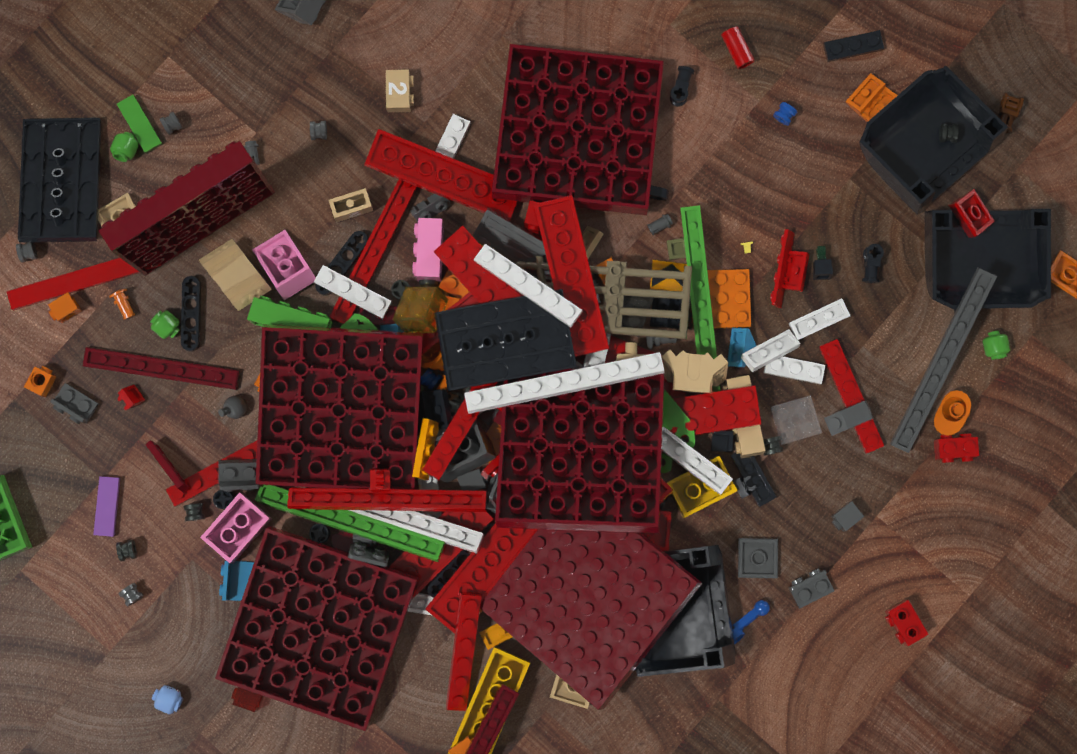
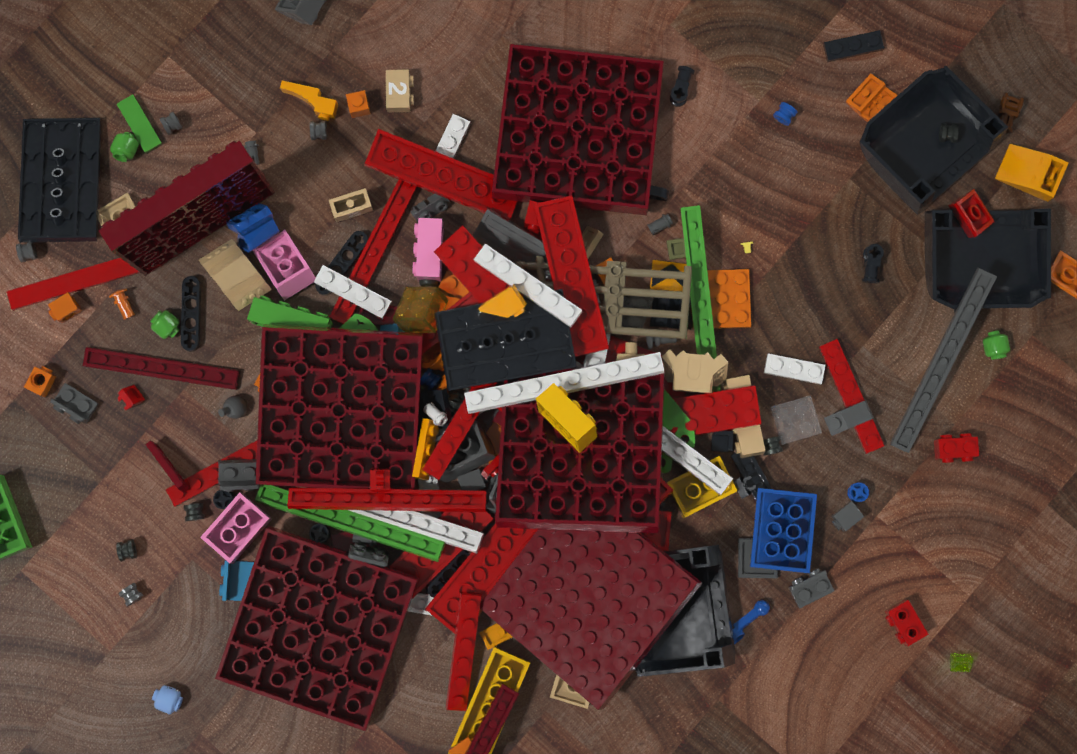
medium lavender tile [93,476,120,537] -> none
clear red brick [231,687,263,712] -> none
pearl dark grey wheel [391,280,412,301] -> none
red pin [721,26,755,70] -> none
dark azure slope [728,328,756,367] -> none
white plate [741,329,801,372] -> none
red bracket [770,229,810,309] -> none
white plate [789,299,850,340] -> none
black piece [812,246,833,280] -> none
orange piece [934,390,972,436] -> none
none -> blue piece [226,204,280,252]
none -> light orange slope [280,81,338,121]
none -> orange brick [346,90,371,118]
none -> white pin [423,402,448,426]
none -> light orange slope [478,284,527,318]
none -> yellow brick [536,383,597,453]
none -> blue slope [750,488,817,573]
none -> blue wheel [847,483,869,502]
none -> clear neon green slope [950,654,973,672]
none -> light orange slope [995,144,1069,202]

